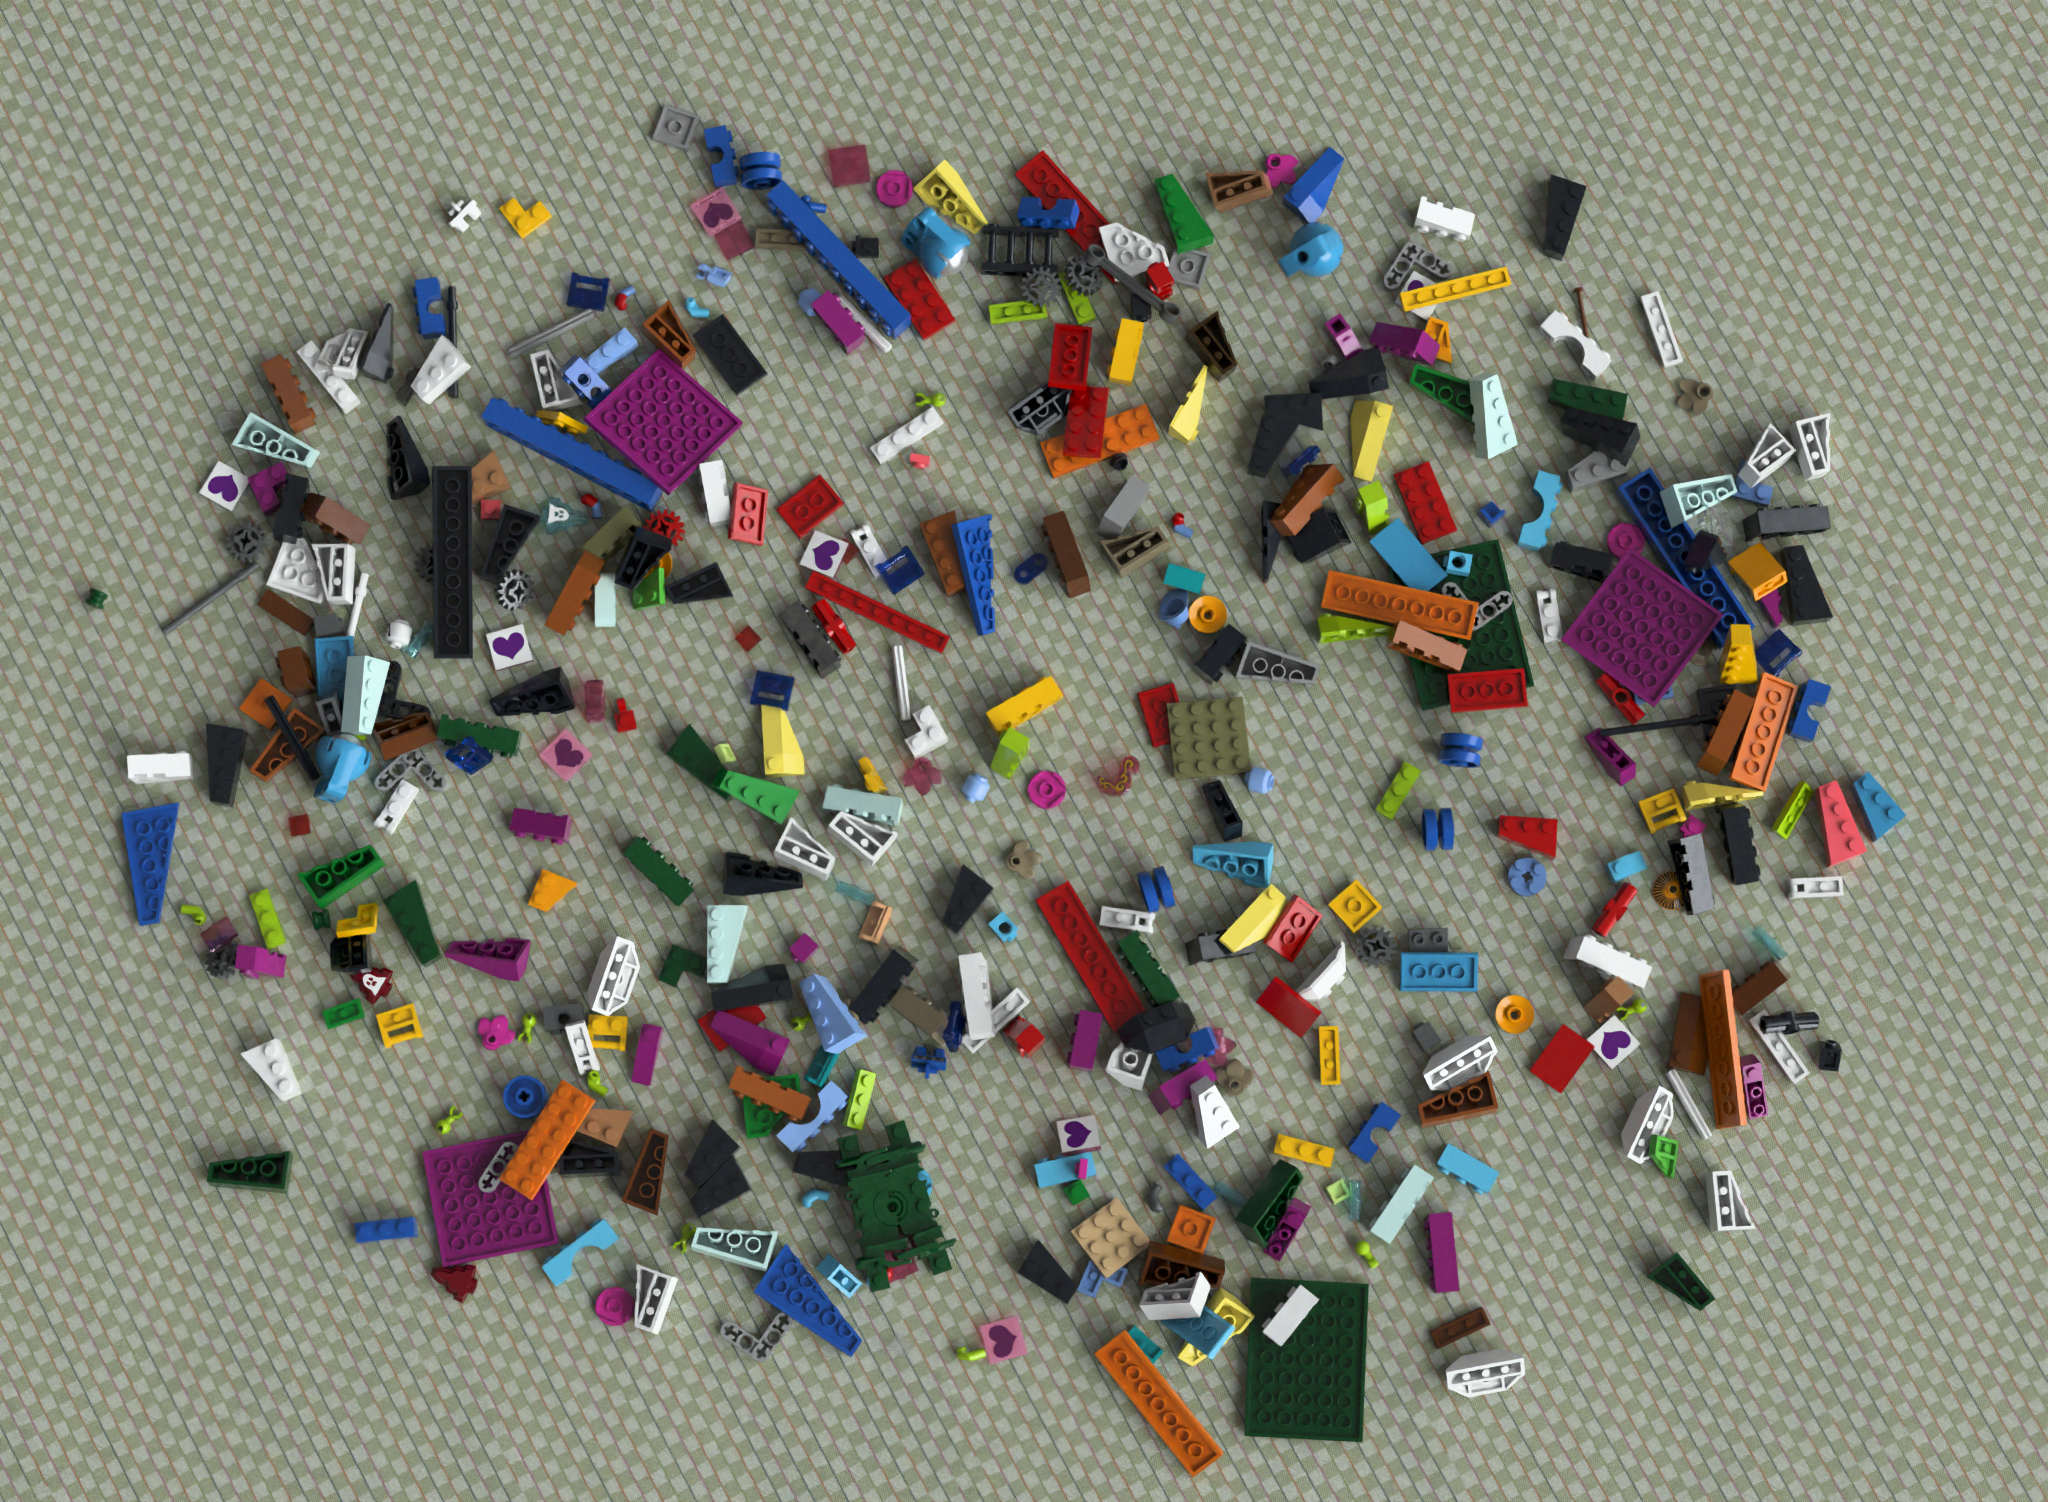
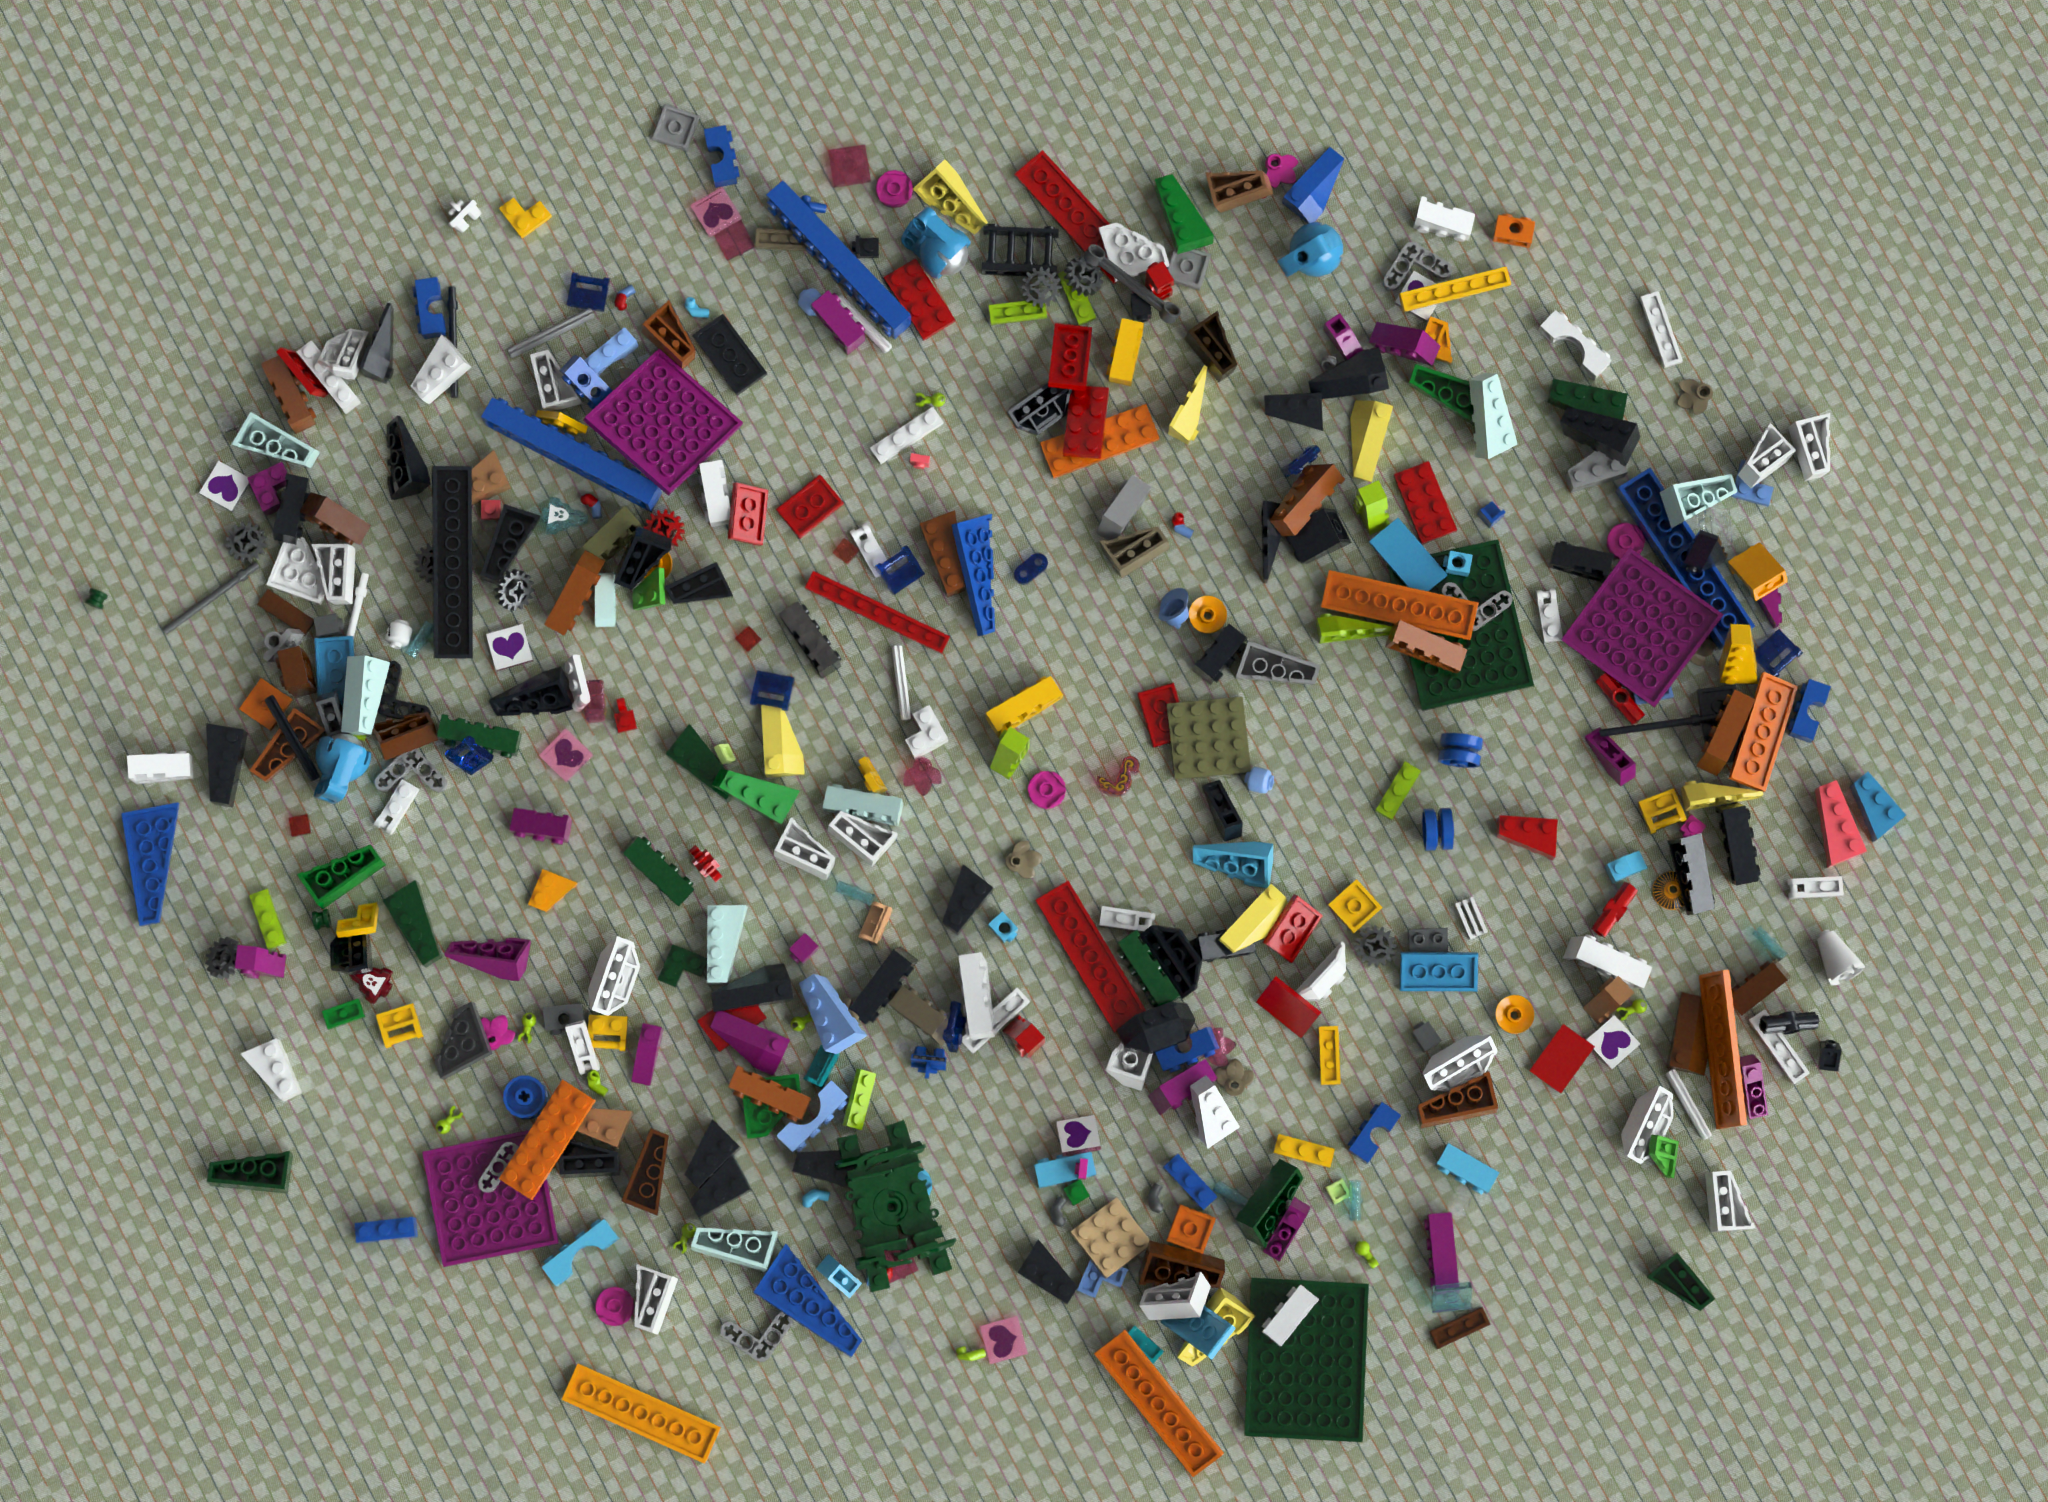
lime arm [181,904,206,925] -> none
clear pink piece [200,916,239,953] -> none
clear smoke plate [396,367,420,407] -> none
dark red rock [430,1264,479,1304] -> none
light blue plate [696,263,732,287] -> none
black wedge [722,852,803,896] -> none
blue wheel [740,152,782,190] -> none
tile [800,530,850,579] -> none
red piece [811,598,857,655] -> none
light blue head [961,773,990,803] -> none
blue arch [1017,197,1080,229] -> none
reddish brown wedge [1041,511,1091,598] -> none
magenta wedge [1066,1010,1103,1073] -> none
black plate [1110,453,1128,471] -> none
blue wheel [1137,865,1175,914] -> none
teal hinge [1163,563,1206,594] -> none
black wedge [1247,415,1299,478] -> none
light aqua wedge [1368,1165,1434,1245] -> none
white wedge [1445,1349,1525,1397] -> none
red plate [1447,668,1528,713] -> none
medium blue plate [1507,858,1547,897] -> none
medium azure arch [1517,470,1562,552] -> none
black wedge [1543,174,1587,261] -> none
reddish brown piece [1574,287,1589,338] -> none
black wedge [1742,504,1831,542] -> none
lime plate [1771,781,1815,840] -> none
black wedge [1780,545,1833,626] -> none
none -> light grey plate [262,628,305,662]
none -> red tile [276,347,329,398]
none -> dark grey plate [434,1002,493,1080]
none -> light orange plate [561,1363,721,1464]
none -> white plate [565,655,590,712]
none -> red gear [689,845,723,882]
none -> dark grey arm [1050,1197,1067,1227]
none -> black wedge [1140,925,1202,999]
none -> clear light blue tile [1431,1282,1472,1313]
none -> white tile [1455,897,1488,940]
none -> orange brick [1493,214,1535,248]
none -> white cone [1817,929,1865,986]

